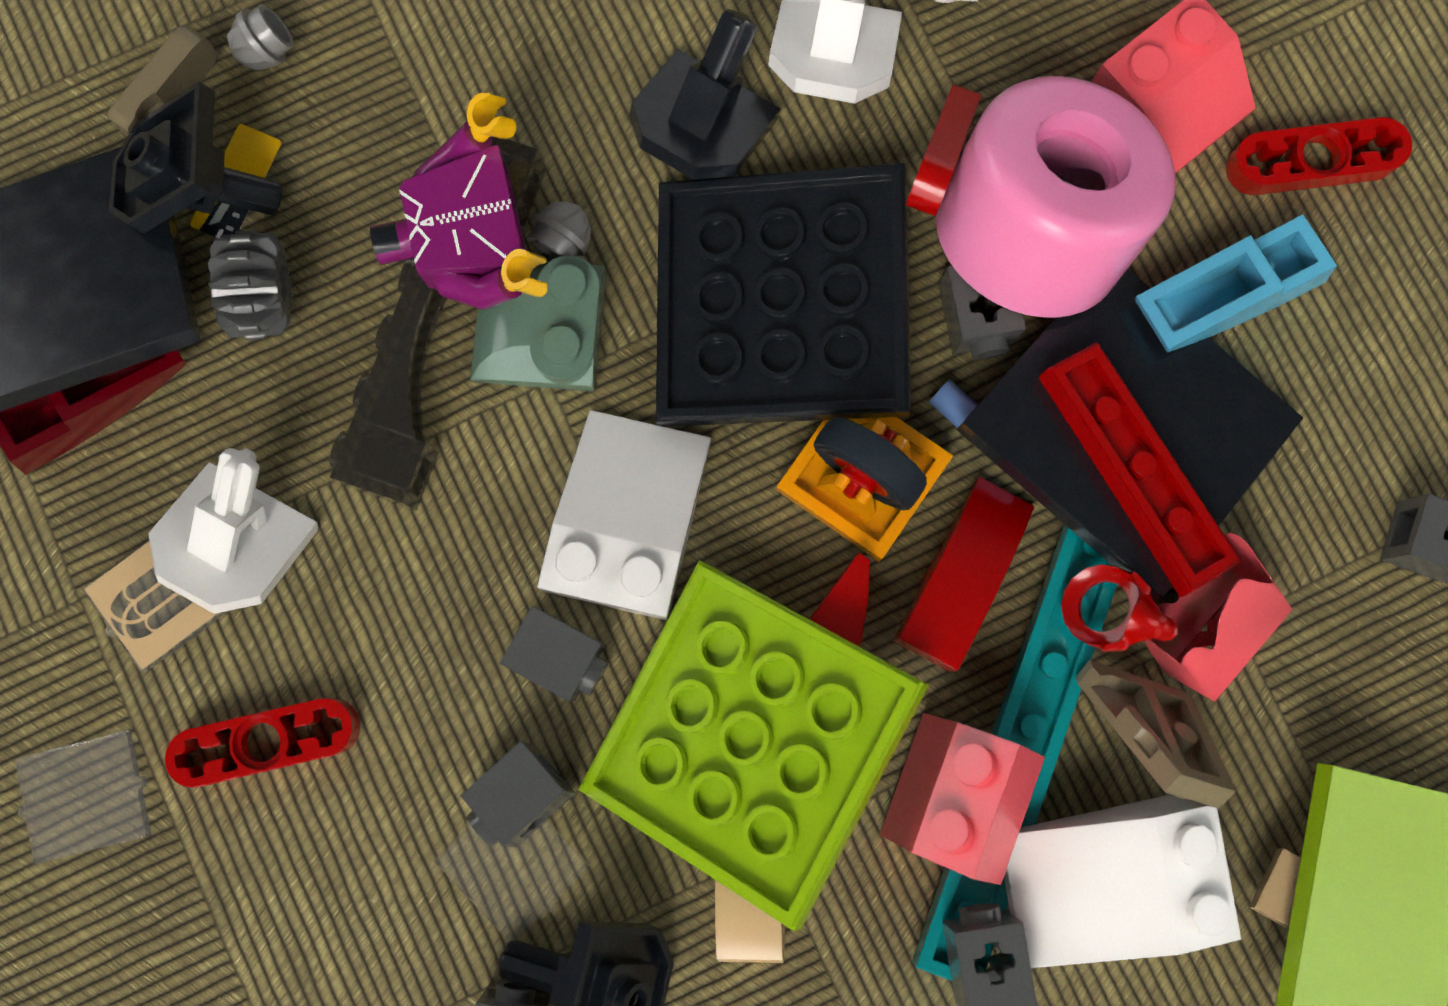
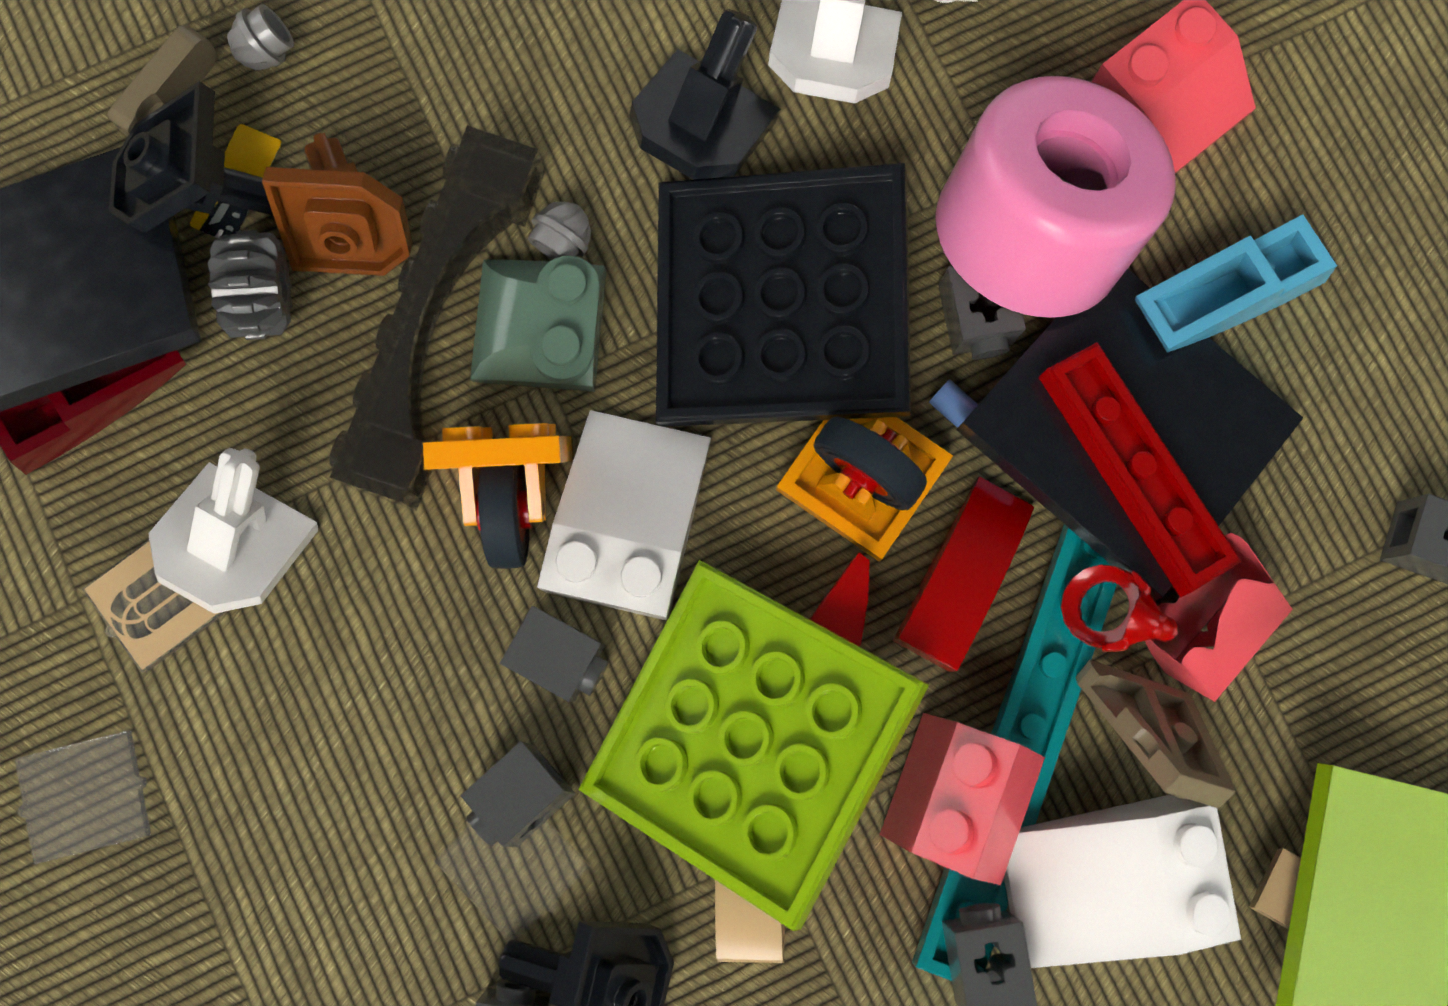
red beam [165,698,360,788] -> none
magenta torso [370,92,548,310] -> none
red beam [905,84,982,216] -> none
red beam [1226,117,1412,196] -> none
none -> dark orange piece [262,133,413,276]
none -> light orange plate [423,423,573,569]

